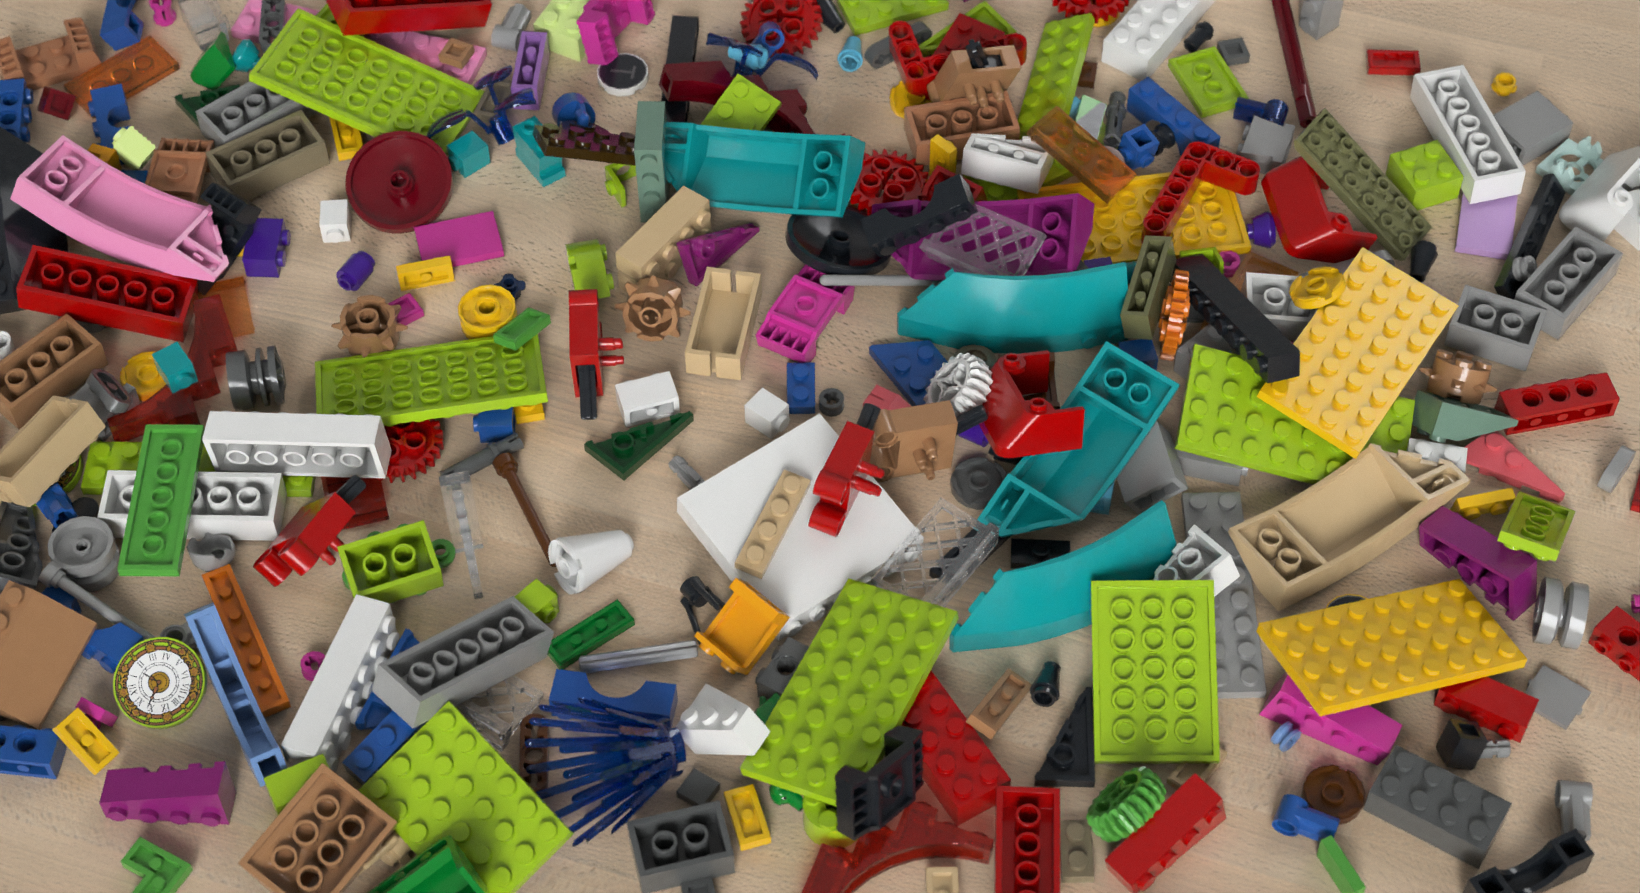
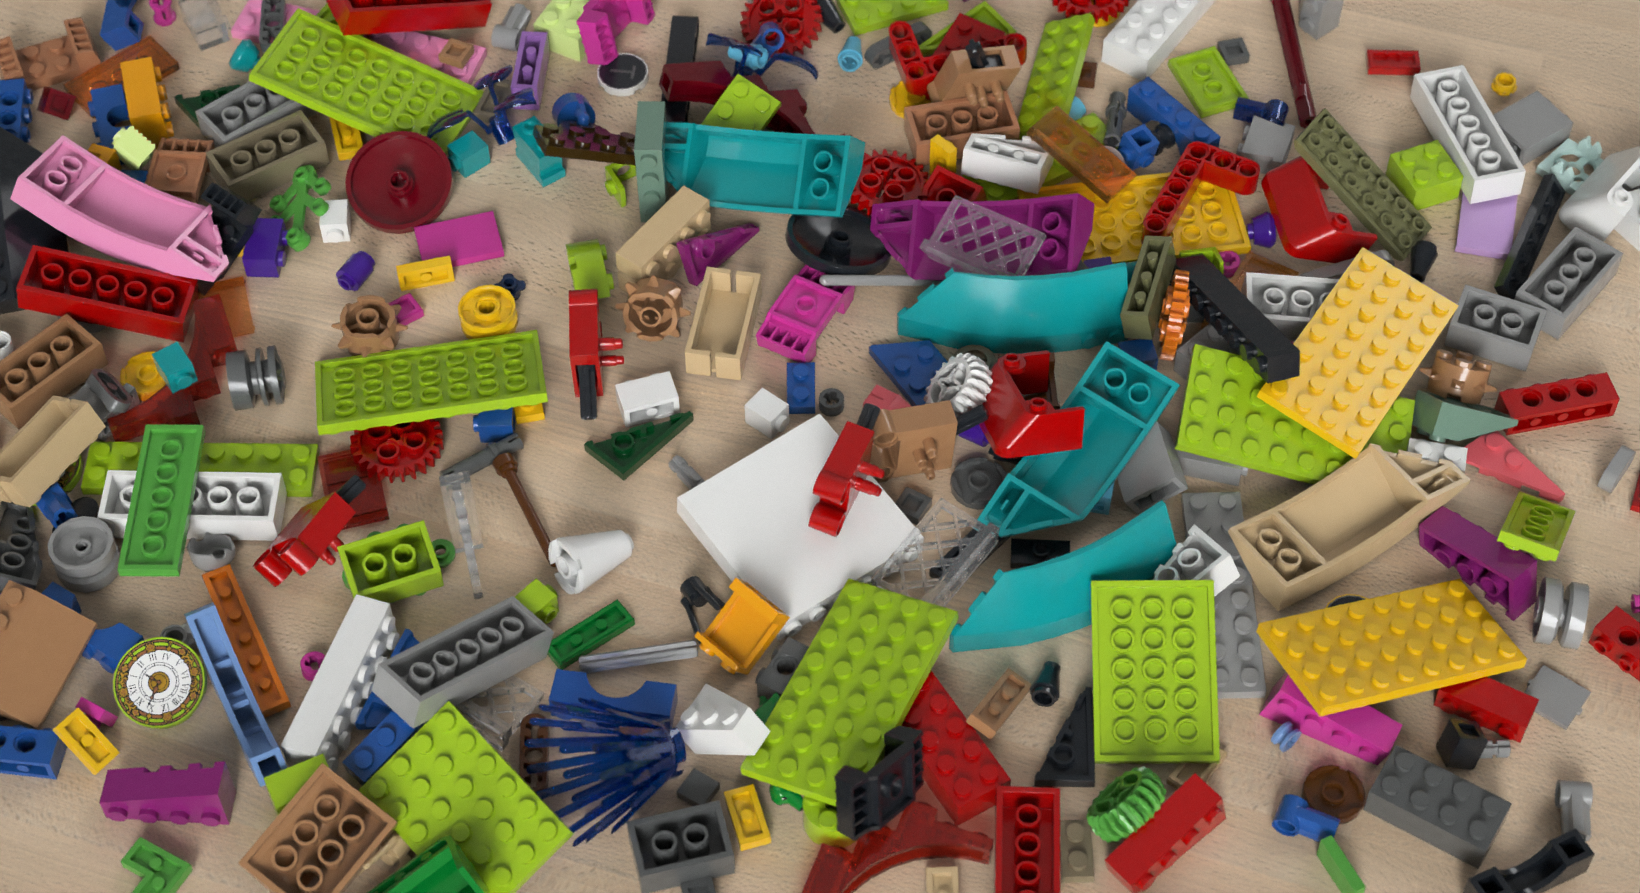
light grey piece [38,561,155,640] -> none
green slope [190,32,236,90] -> none
white brick [202,410,392,478] -> none
bright green tile [493,307,551,351] -> none
tan plate [735,469,811,579] -> none
black arch [861,174,978,257] -> none
tile [1069,95,1107,147] -> none
black pin [1183,22,1214,53] -> none
yellow tile [1289,266,1346,309] -> none
yellow plate [1450,488,1516,521] -> none
light grey bush [1512,255,1537,282] -> none
none -> light orange brick [120,57,175,150]
none -> bright green plant [269,165,331,252]
none -> dark grey tile [895,487,932,526]

